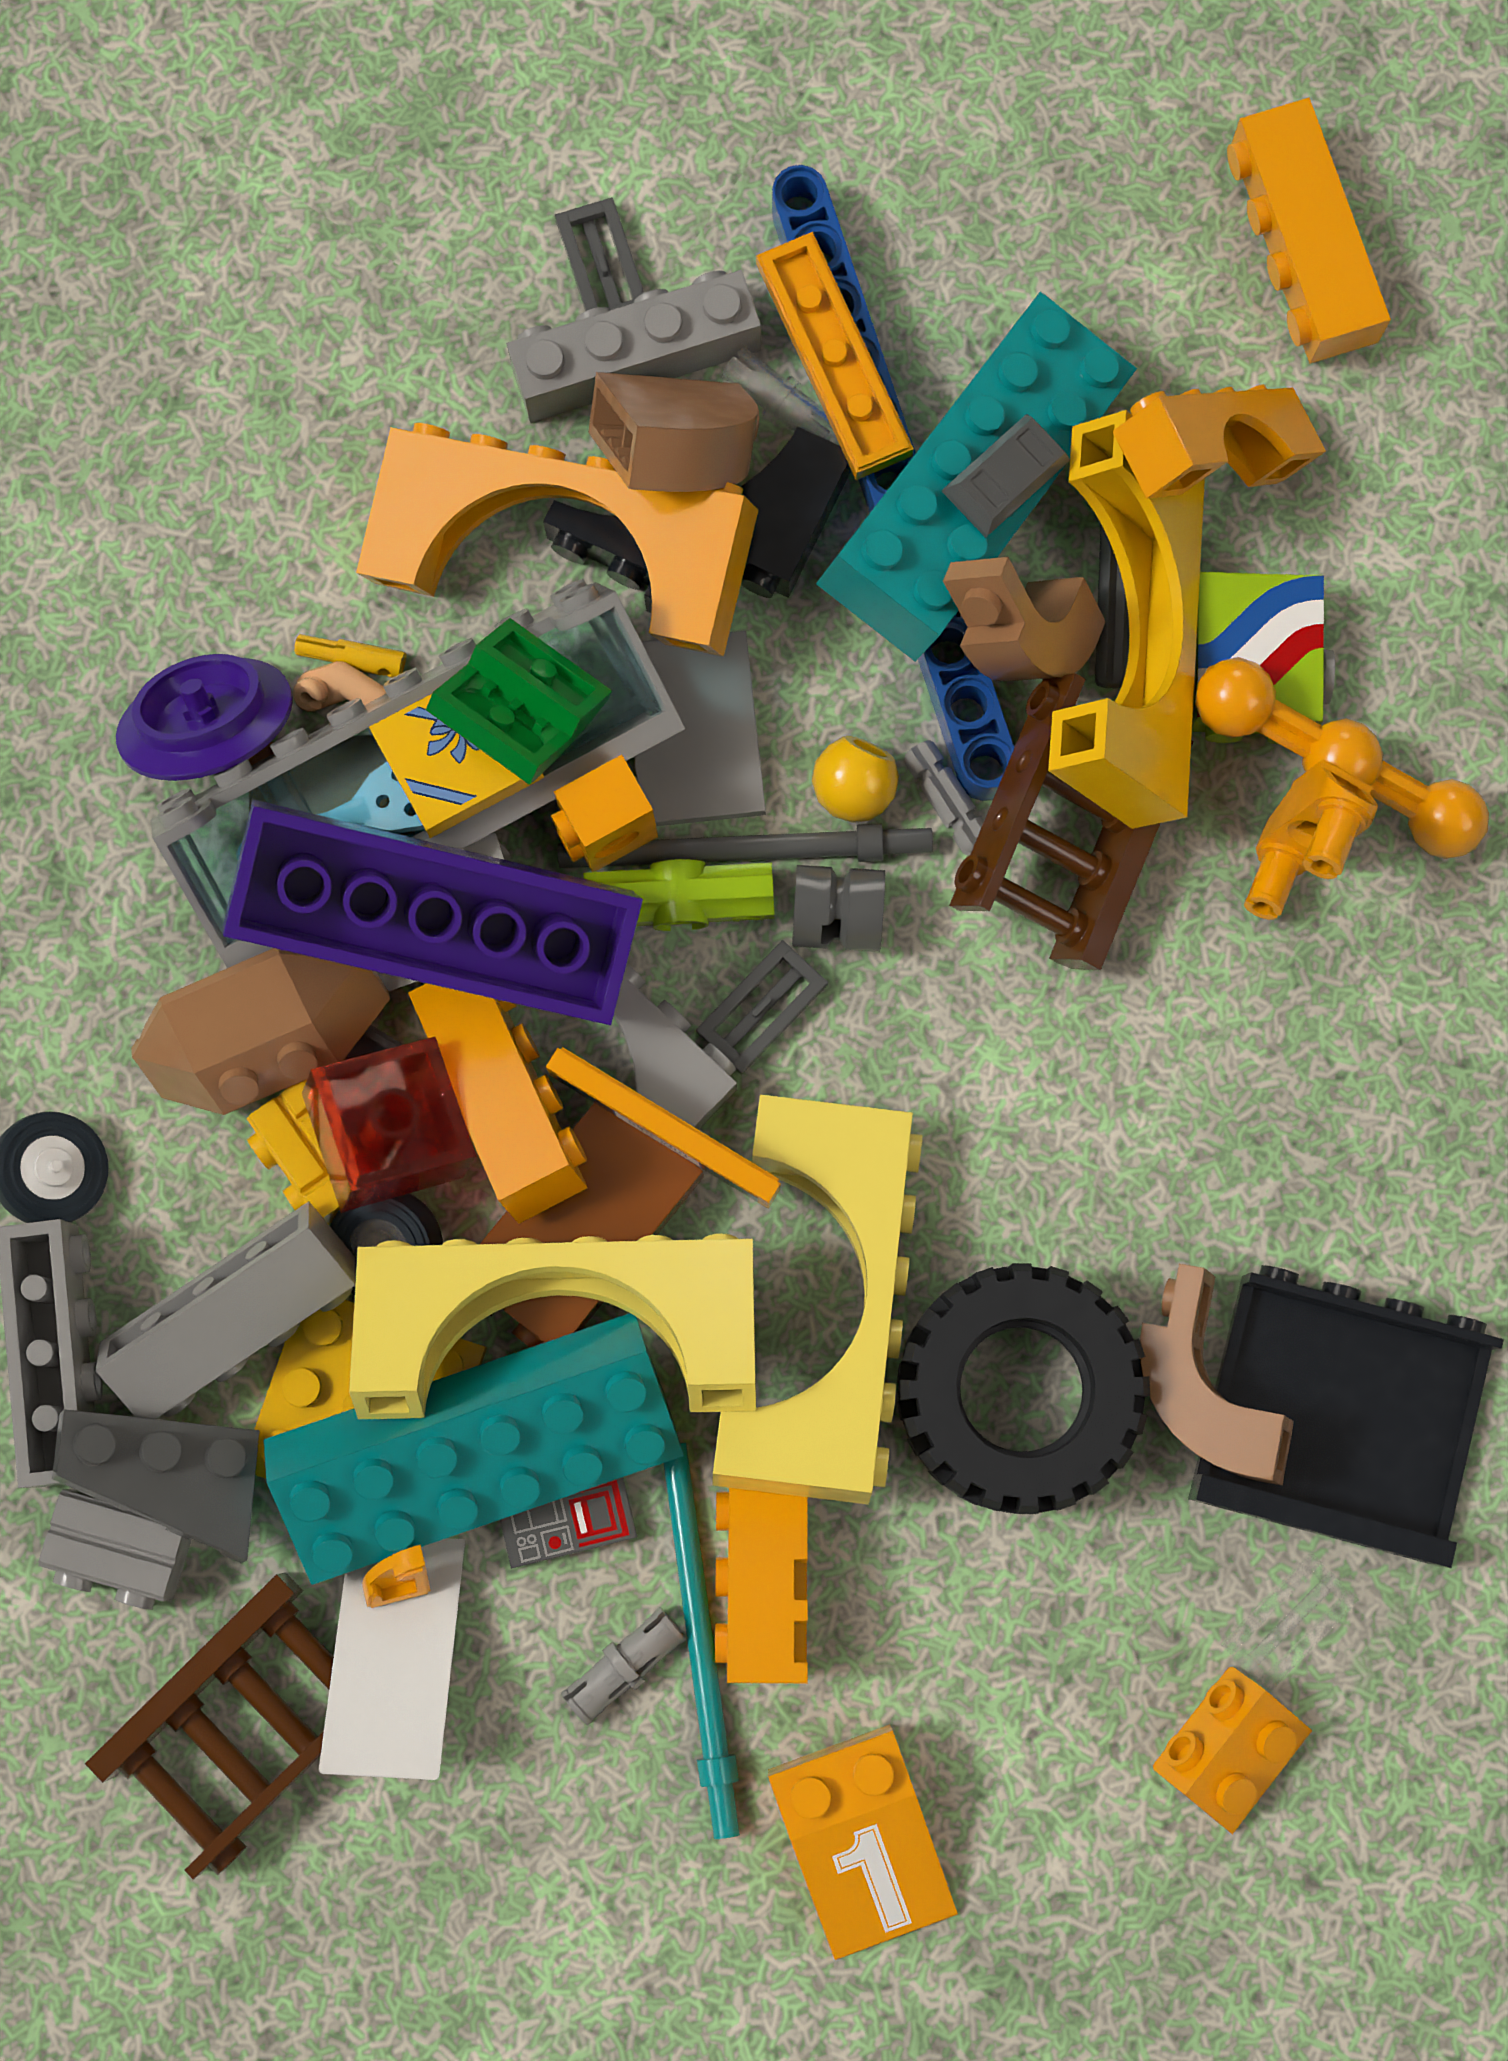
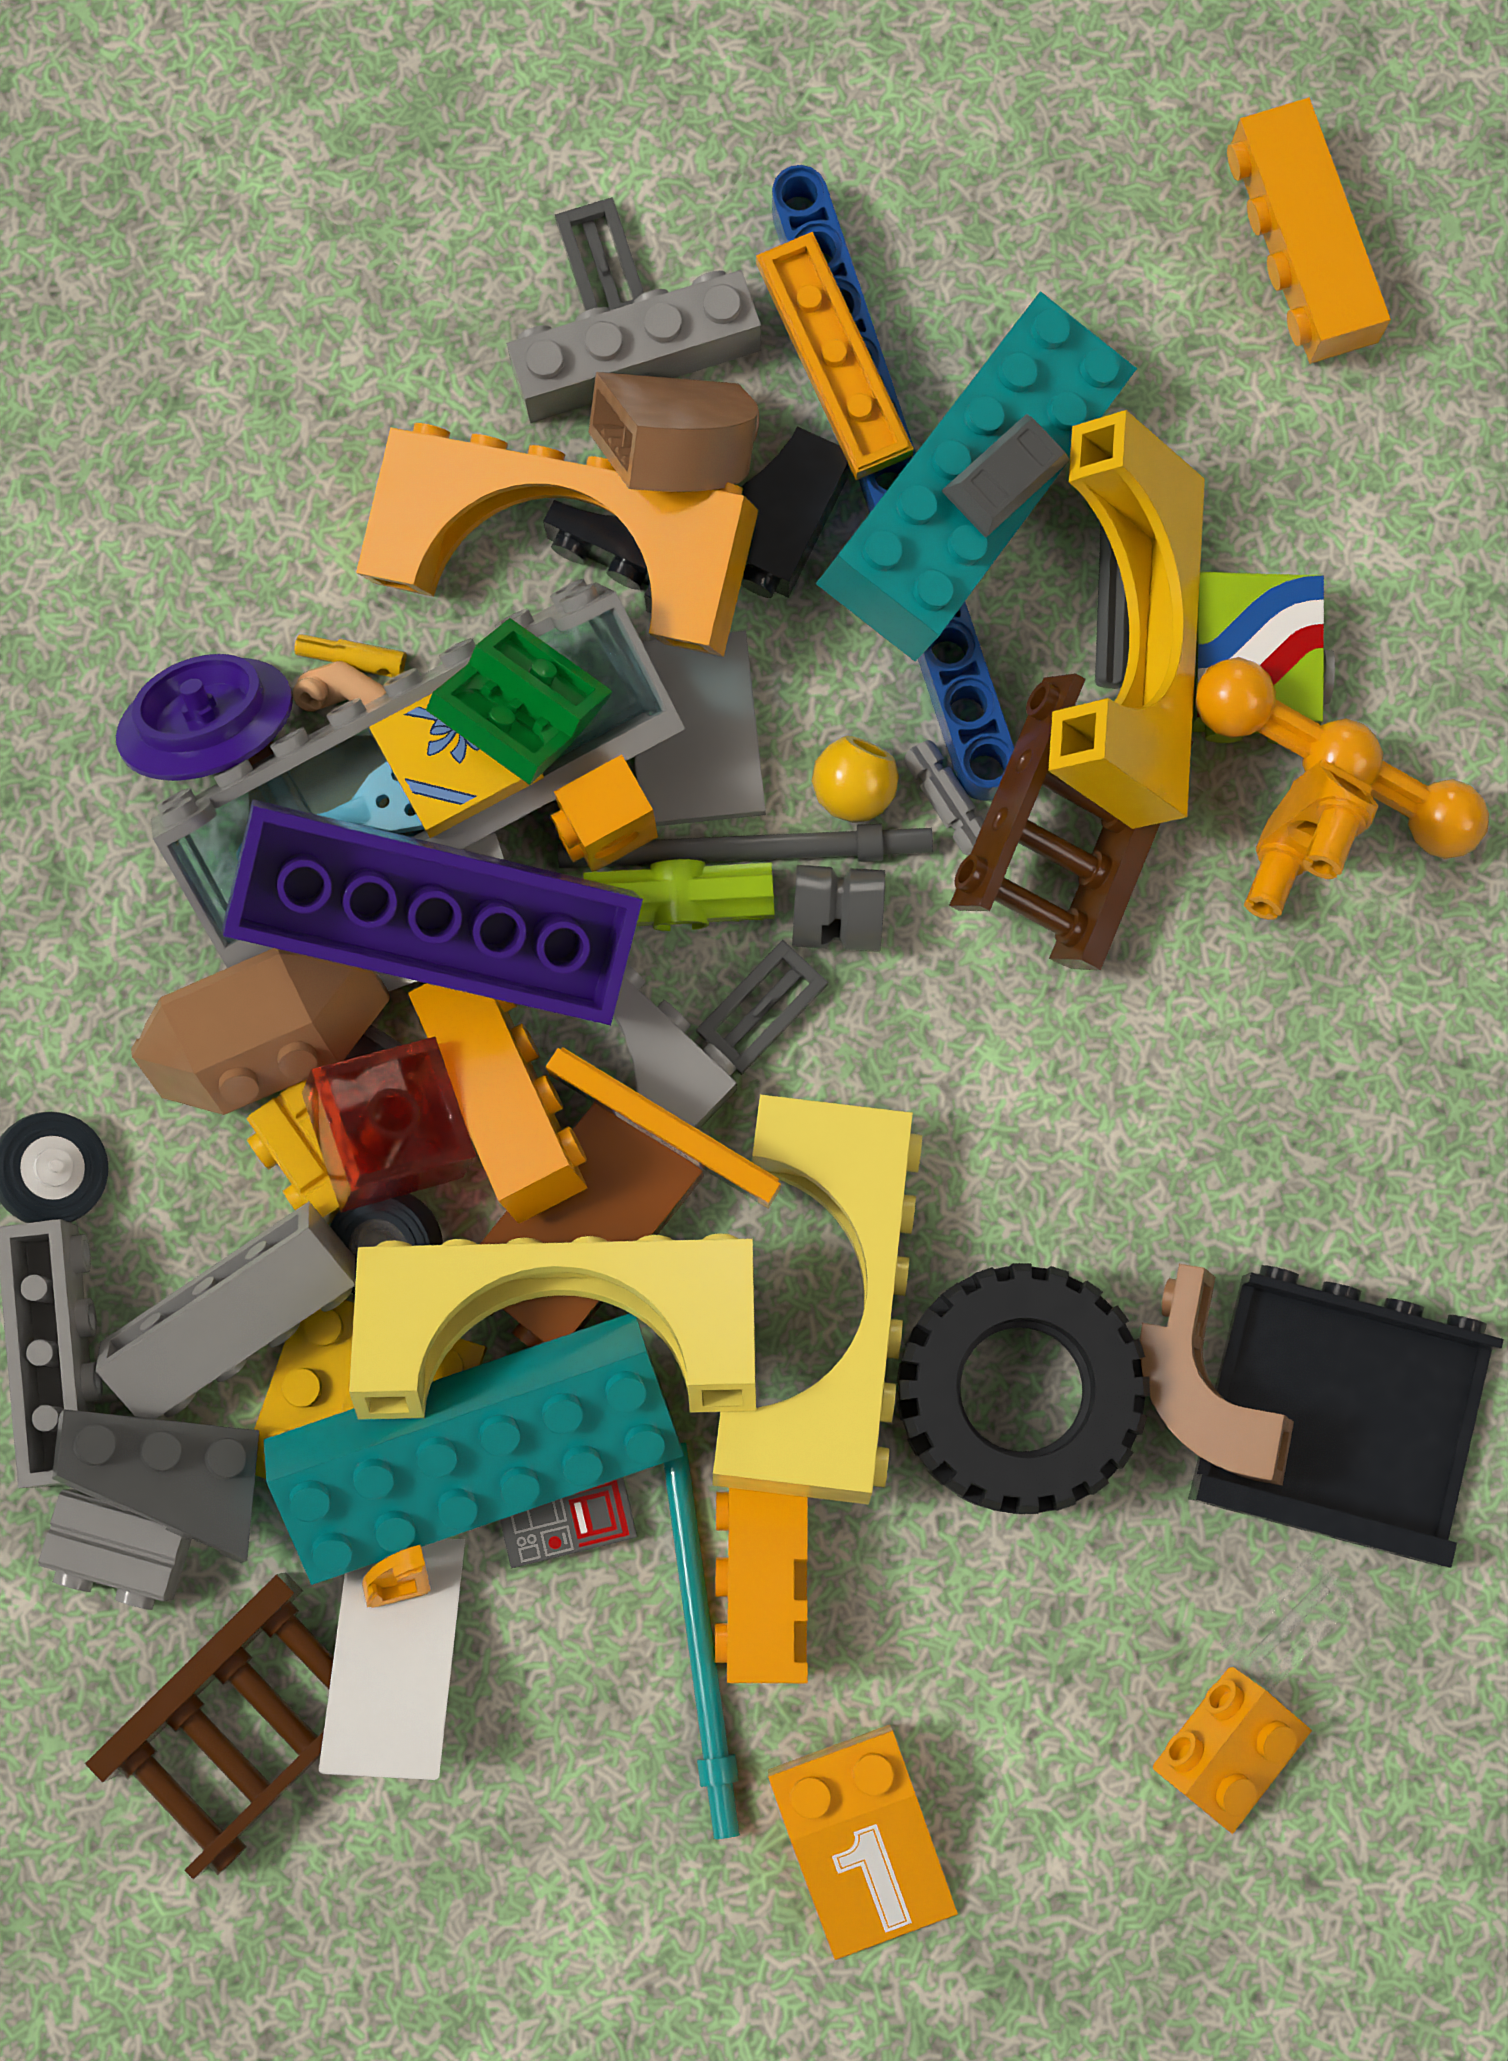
light grey pin [561,1607,687,1725] -> none
clear pin [721,346,834,440] -> none
medium nougat arch [943,557,1106,682] -> none
light orange arch [1112,384,1326,499] -> none

